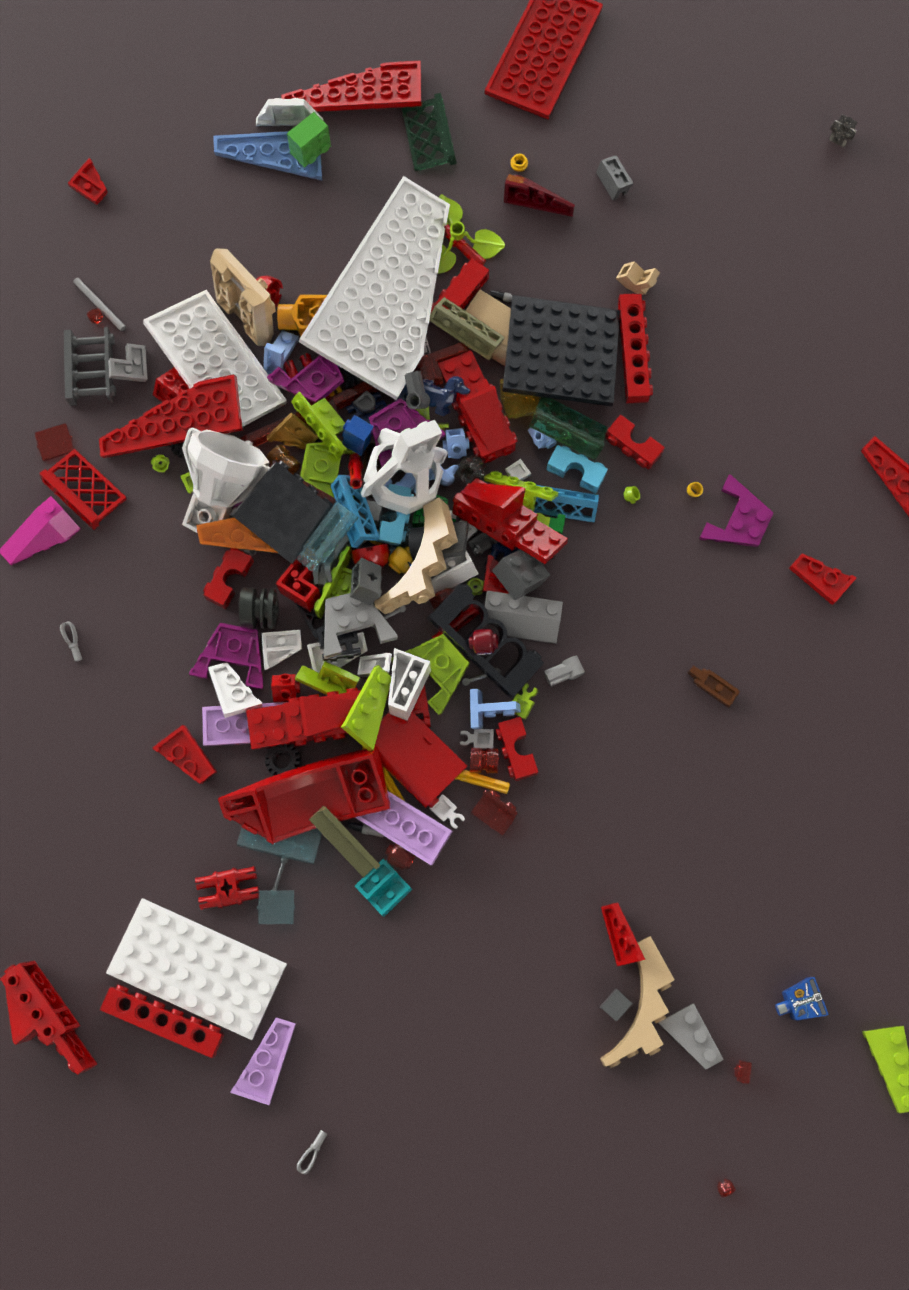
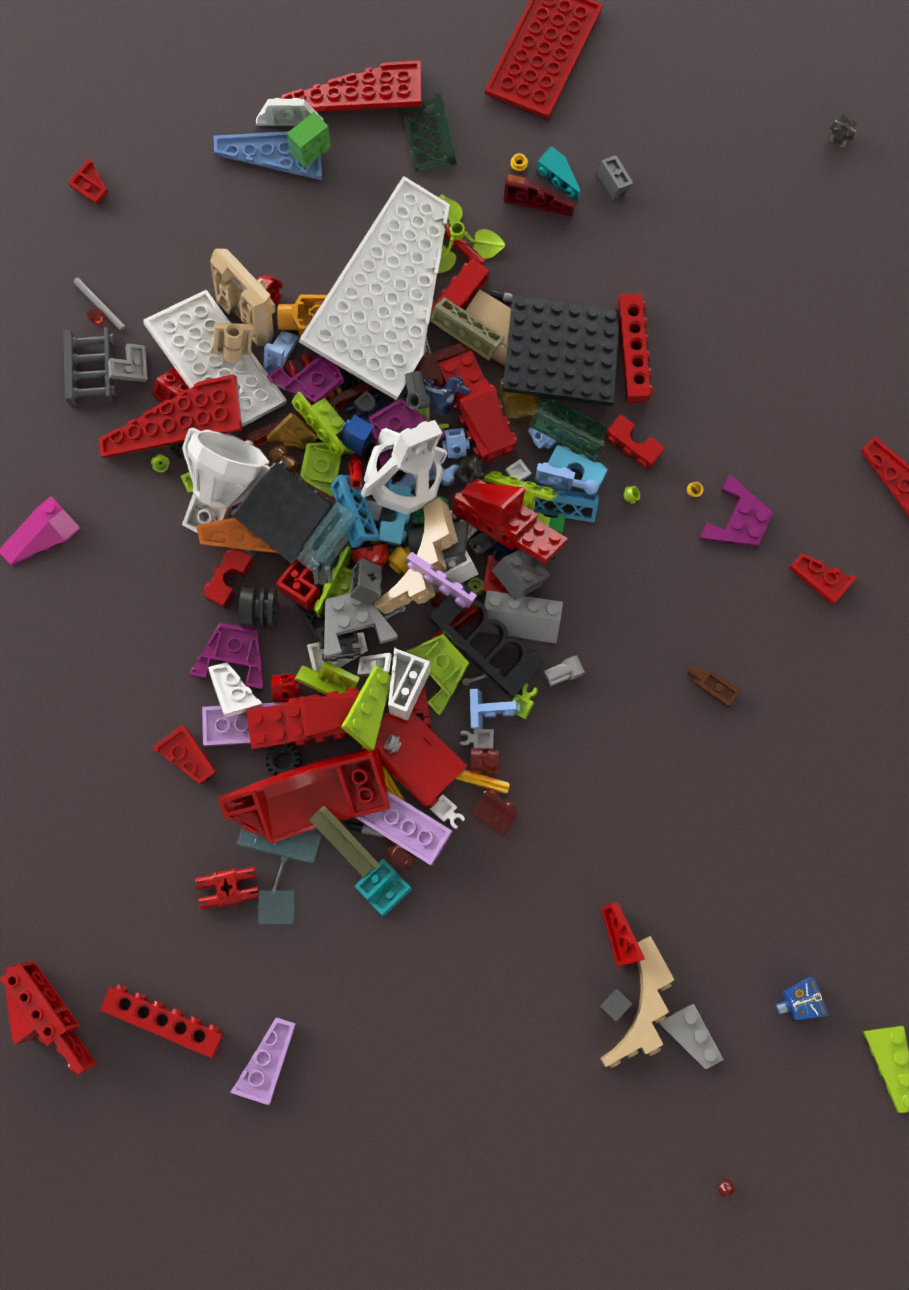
clear red piece [35,423,74,461] -> none
red fence [40,449,126,530] -> none
light grey piece [60,621,83,662] -> none
white plate [106,898,287,1040] -> none
white wing [262,630,302,670] -> none
light grey piece [297,1130,328,1174] -> none
dark red head [469,629,498,655] -> none
red arch [495,716,538,781] -> none
tan brick [616,261,660,295] -> none
clear red plate [735,1060,752,1084] -> none
none -> tan plate [213,323,253,363]
none -> light grey plate [384,735,401,754]
none -> lavender wing [406,552,477,608]
none -> light blue plate [534,463,599,495]
none -> teal slope [537,146,581,201]

